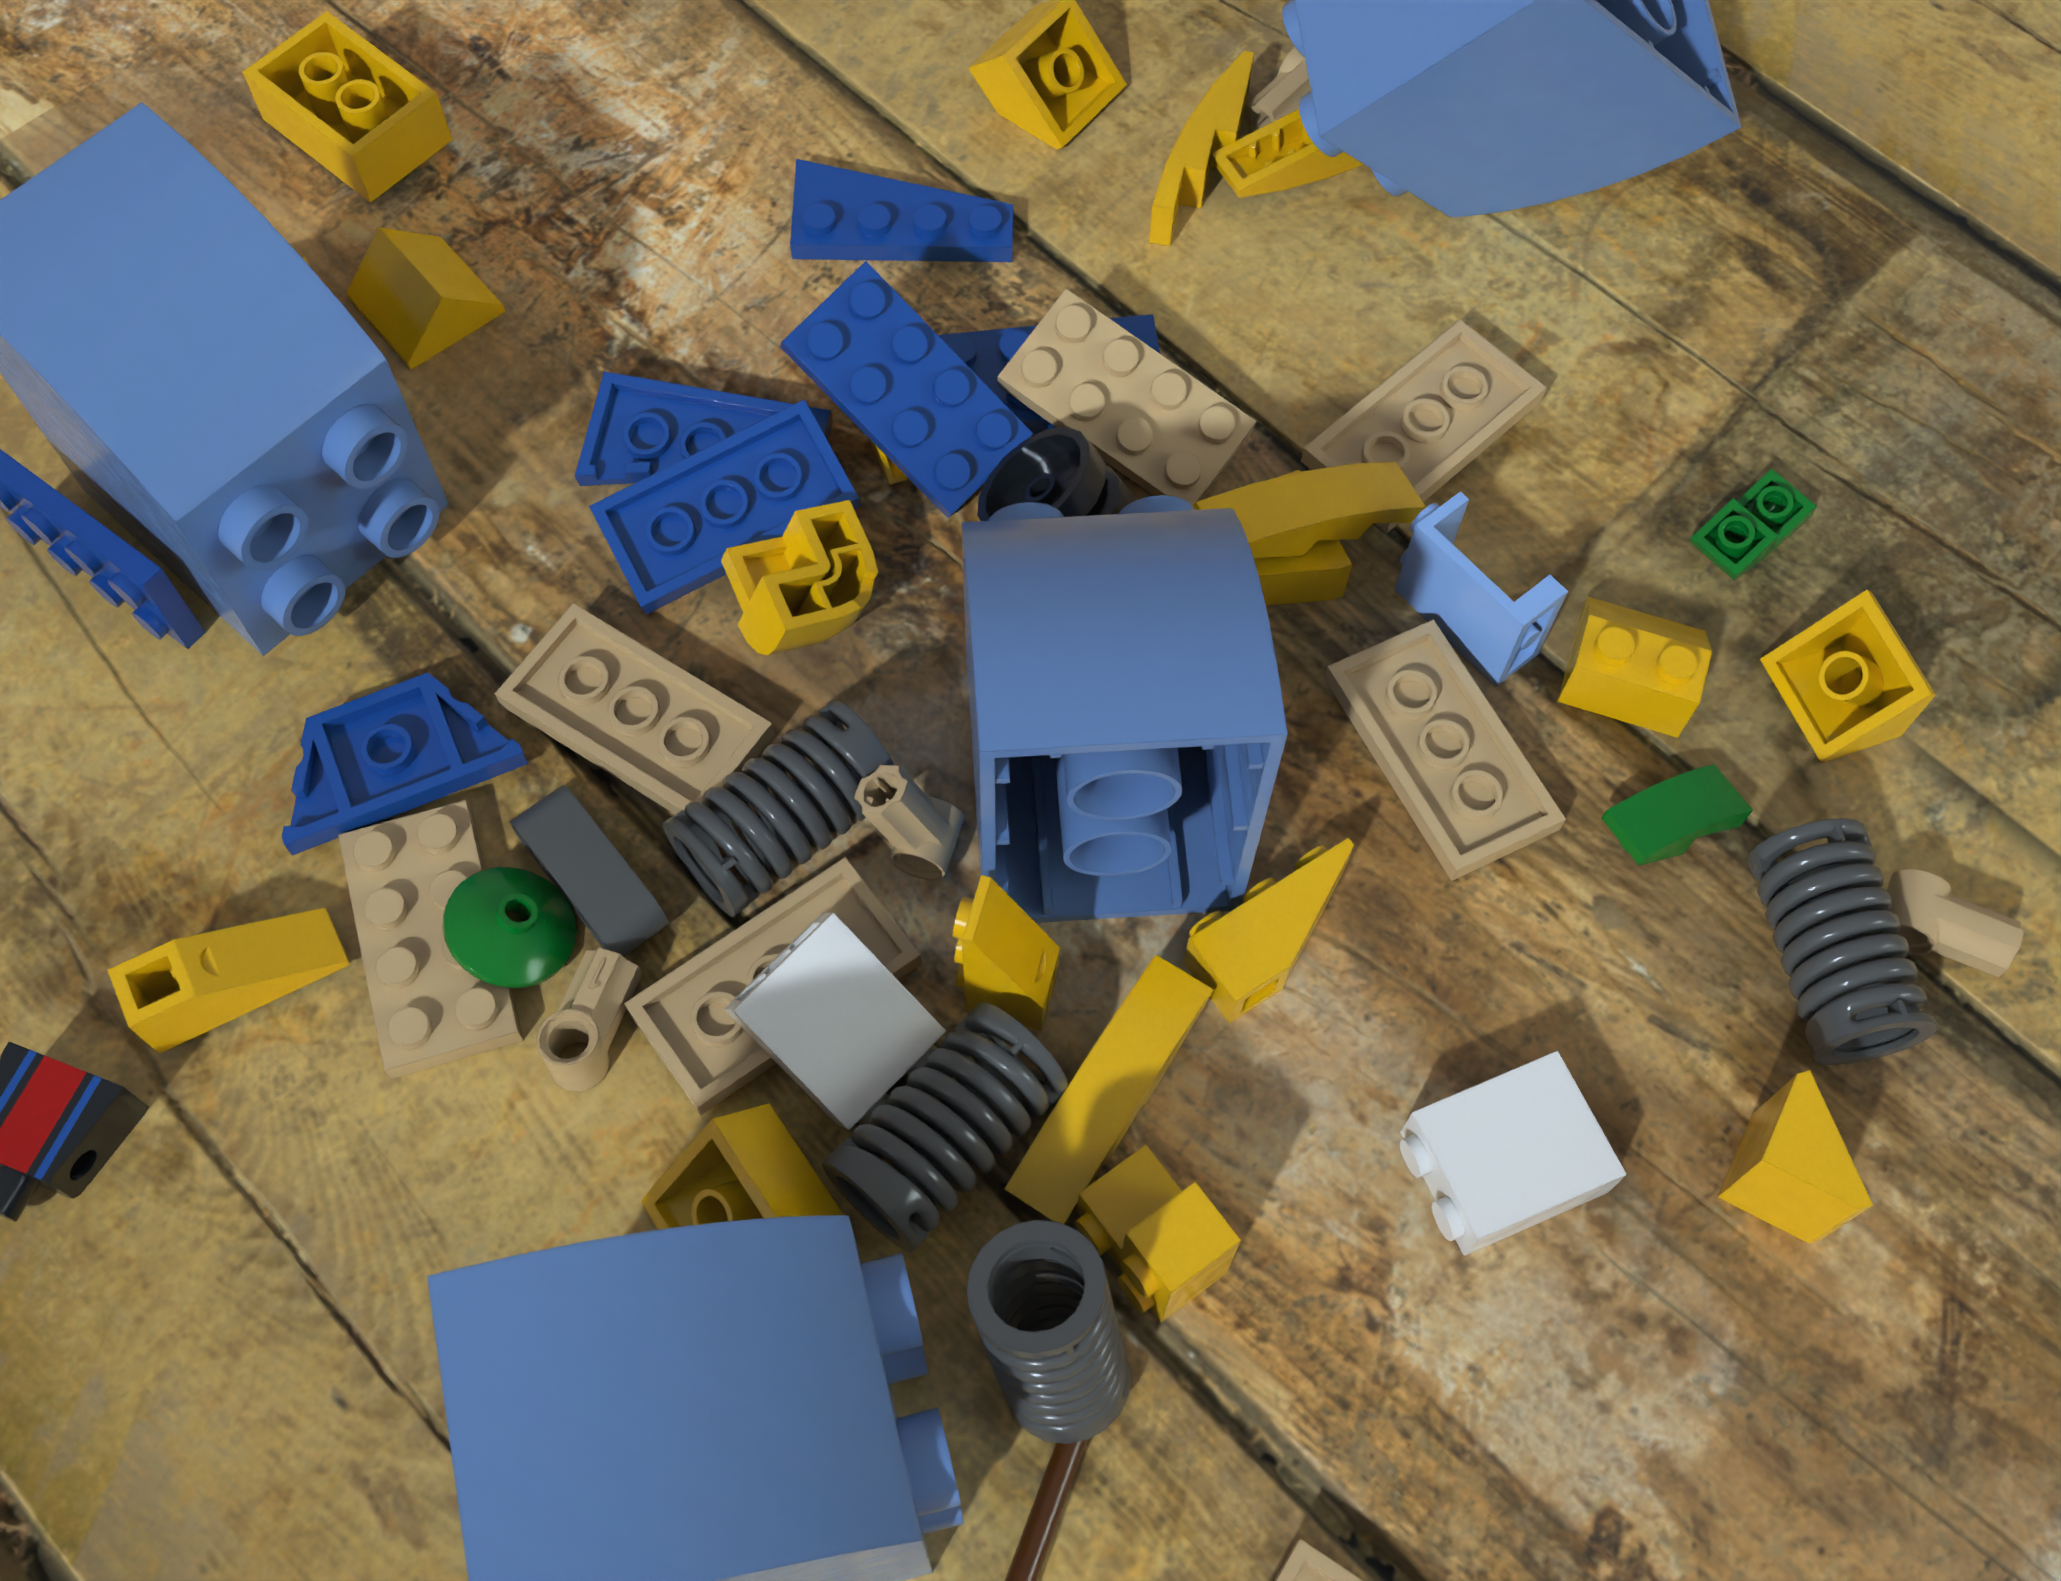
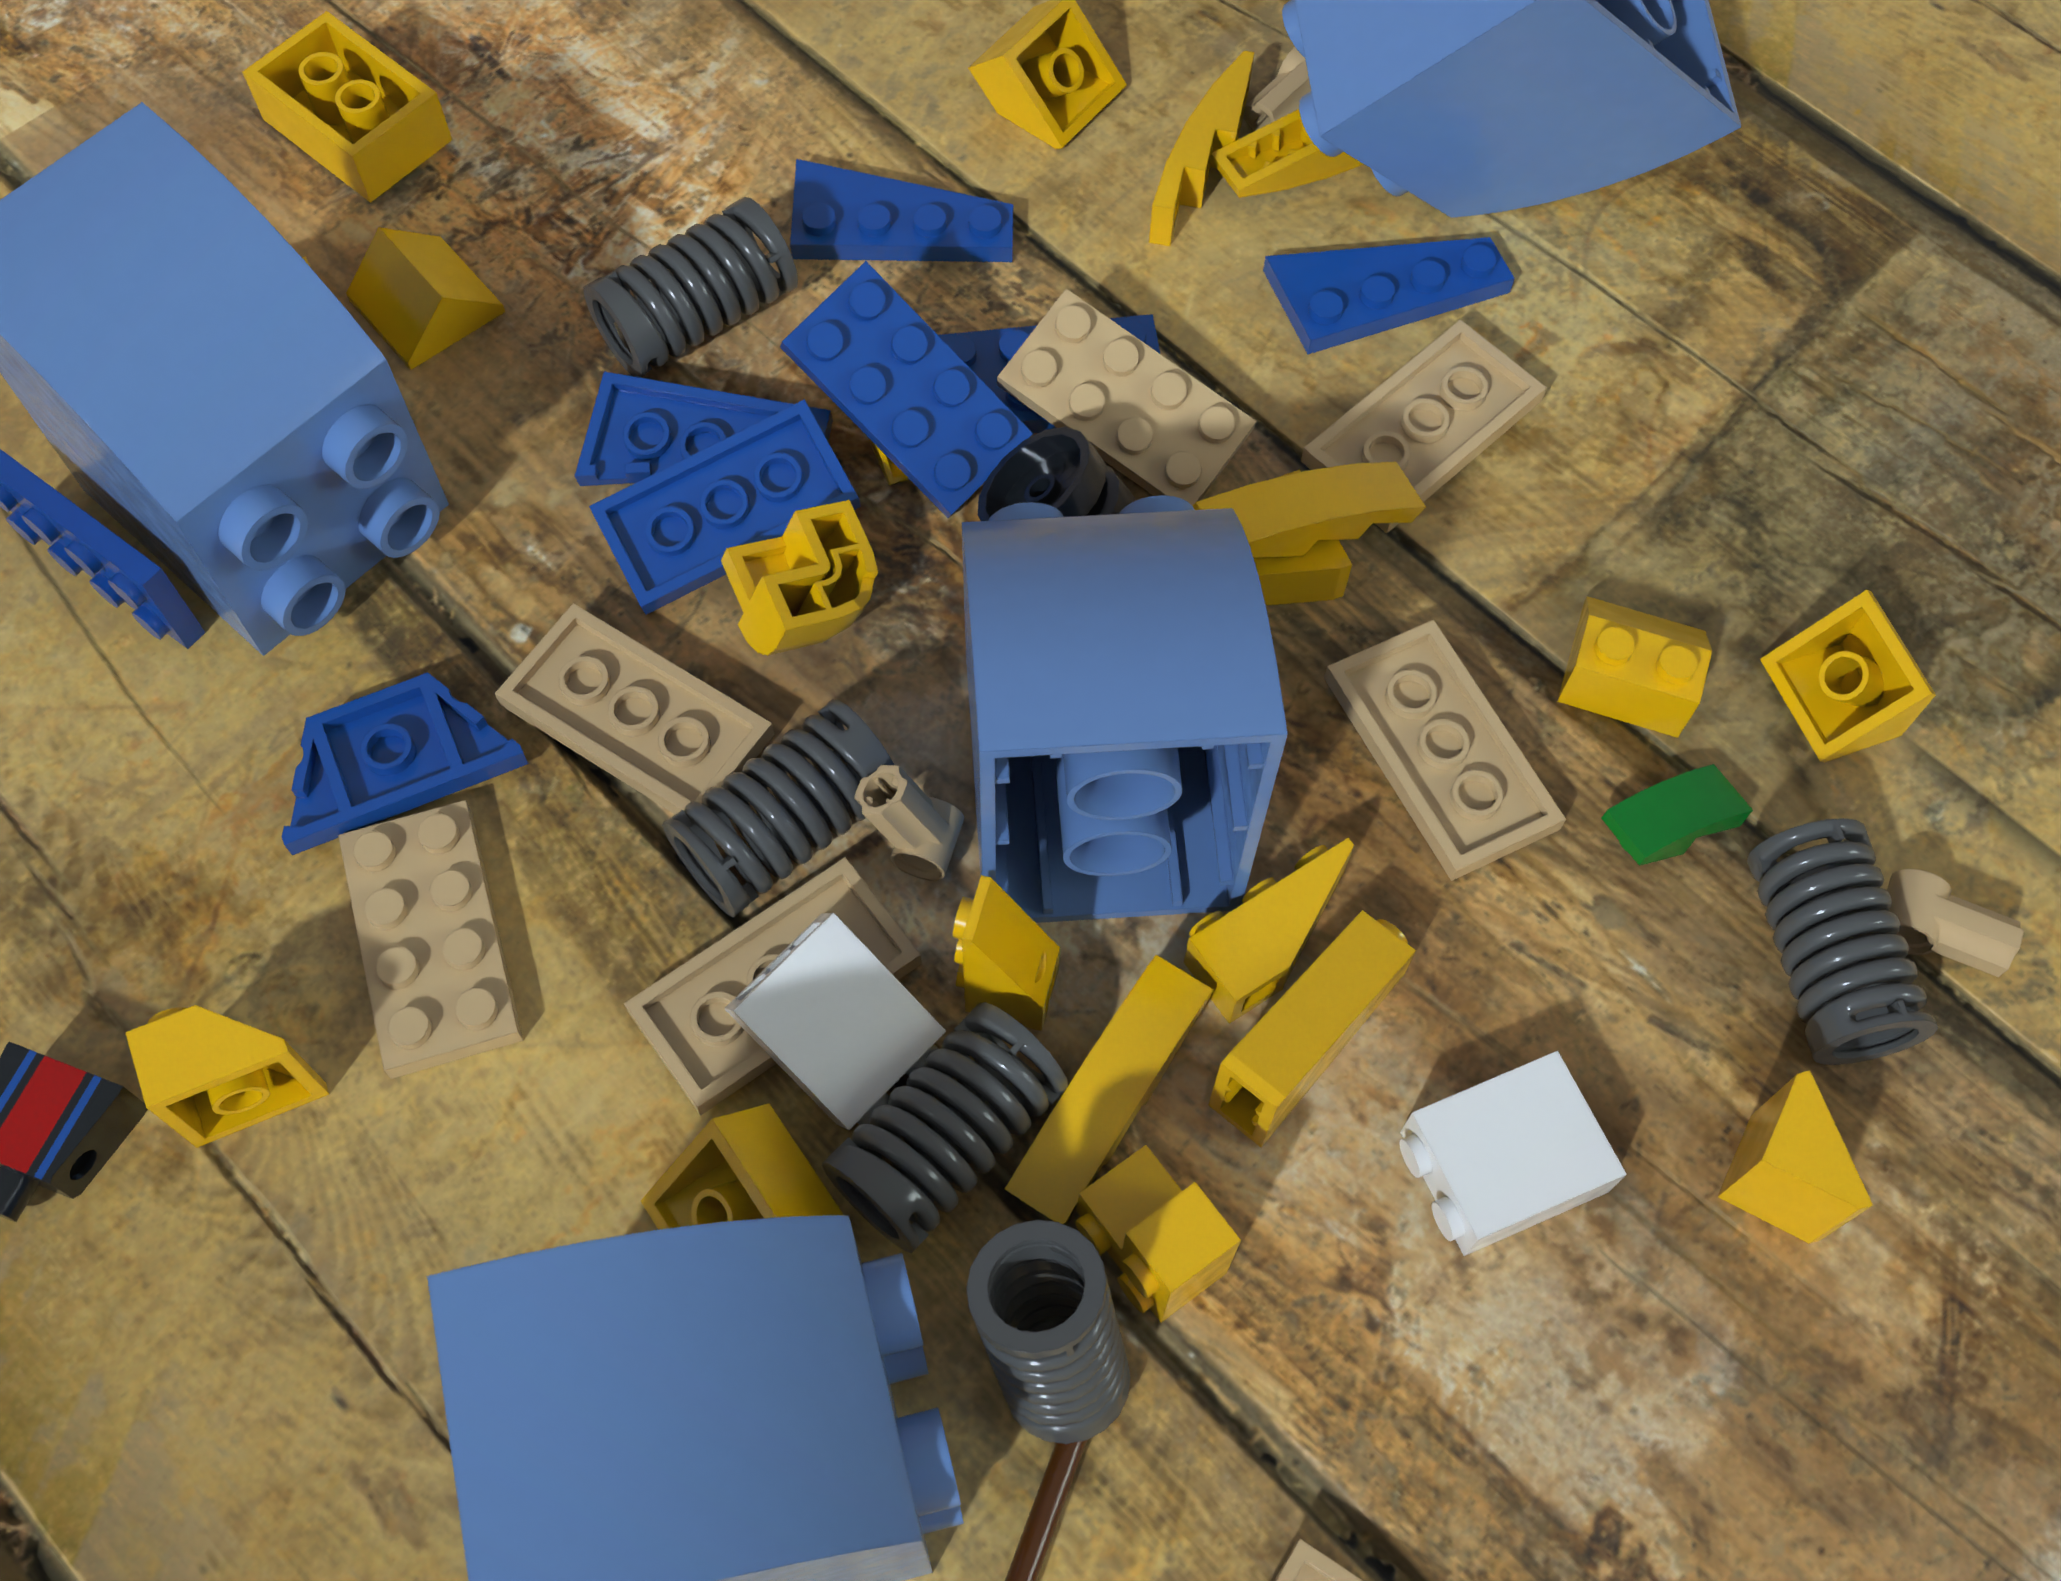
yellow slope [107,907,351,1054] -> none
green dish [442,867,577,988] -> none
dark grey beam [509,785,670,957] -> none
tan piece [536,947,642,1092] -> none
light blue panel [1394,491,1568,687] -> none
green slope [1689,468,1817,581] -> none
none -> yellow slope [125,1005,329,1148]
none -> dark grey piece [584,197,798,378]
none -> yellow slope [1208,910,1416,1148]
none -> blue wing [1263,237,1515,354]

